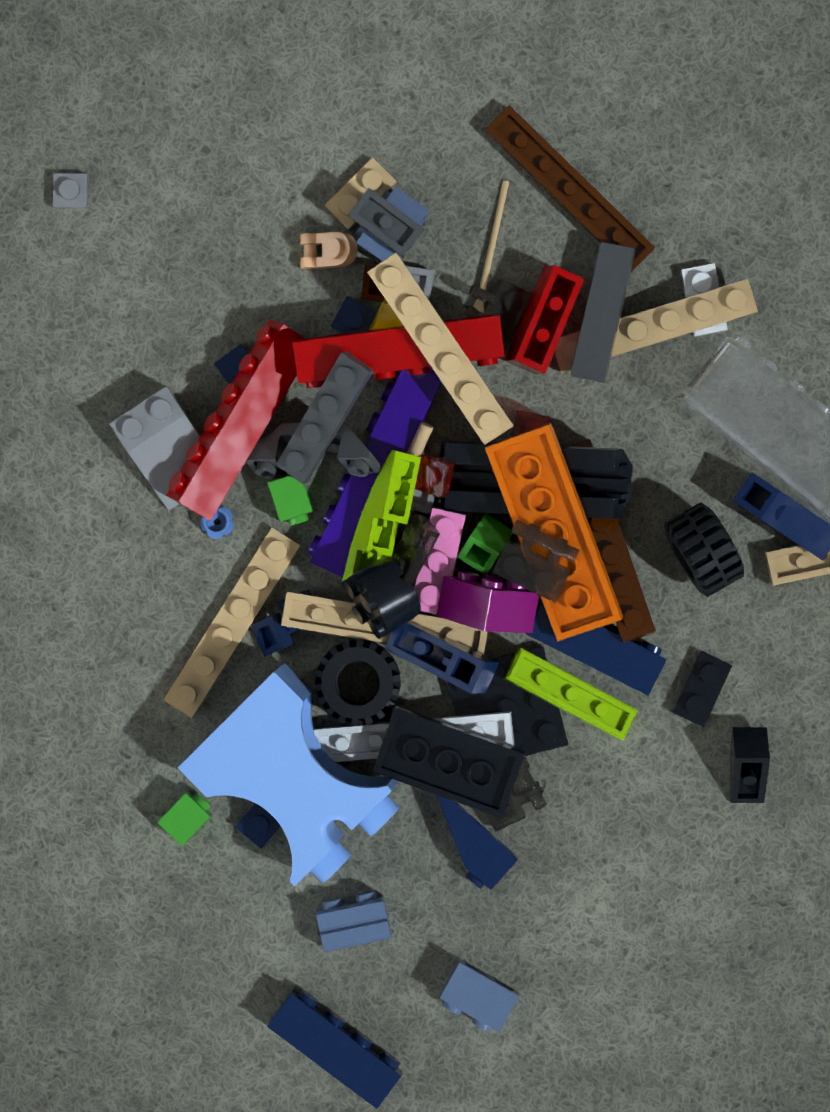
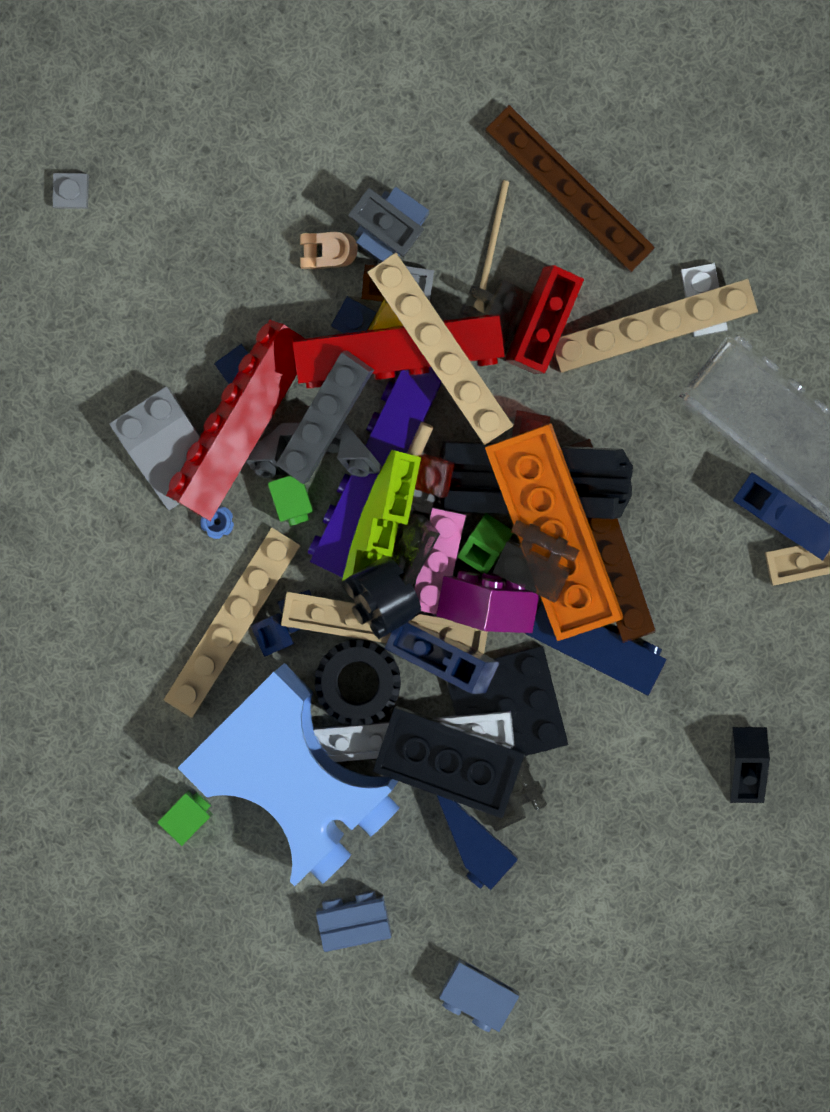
dark blue plate [235,803,280,849] -> none
dark blue brick [267,989,402,1109] -> none
tan plate [325,157,397,230] -> none
lime tile [503,648,638,741] -> none
dark grey tile [571,242,635,383] -> none
black tyre [664,502,744,597] -> none
black plate [672,651,732,727] -> none

